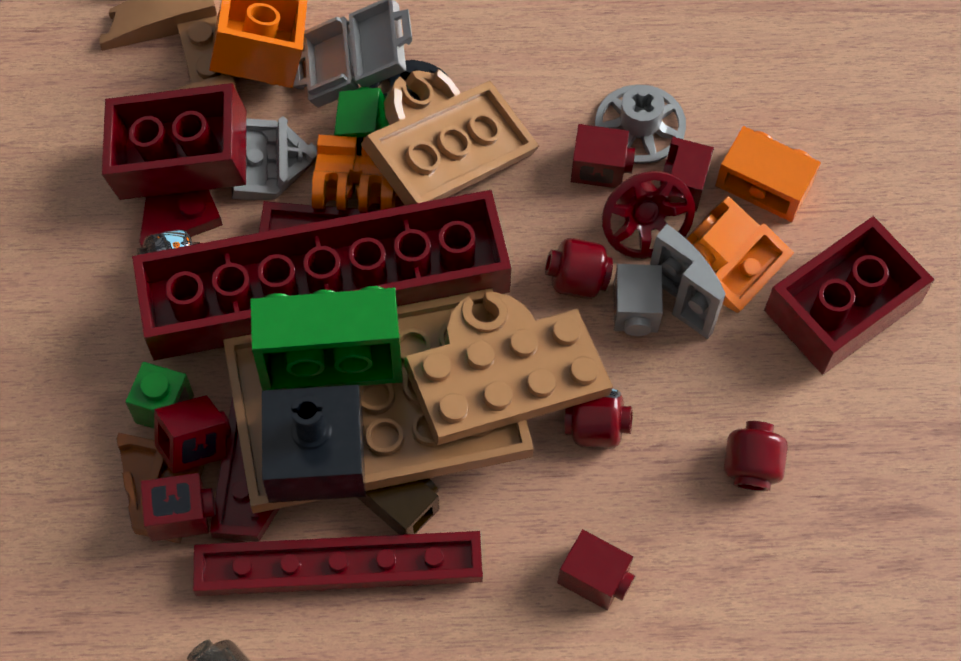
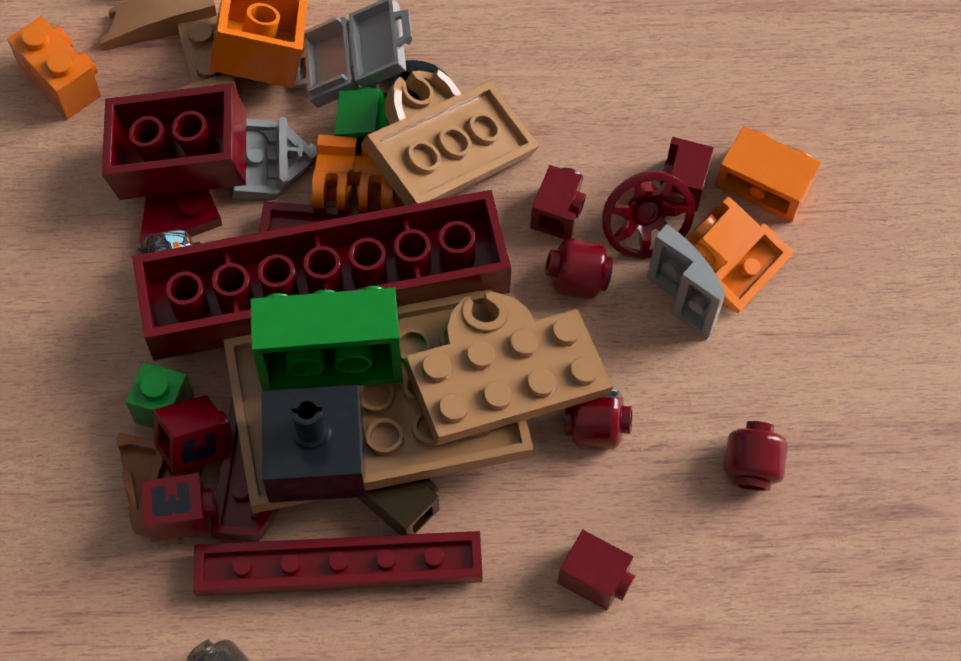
dark red brick [570,124,635,188] -> none
light grey wheel [595,85,686,164] -> none
light grey brick [614,264,663,336] -> none
dark red brick [764,216,935,375] -> none
none -> orange brick [7,15,101,119]
none -> dark red brick [530,165,586,239]

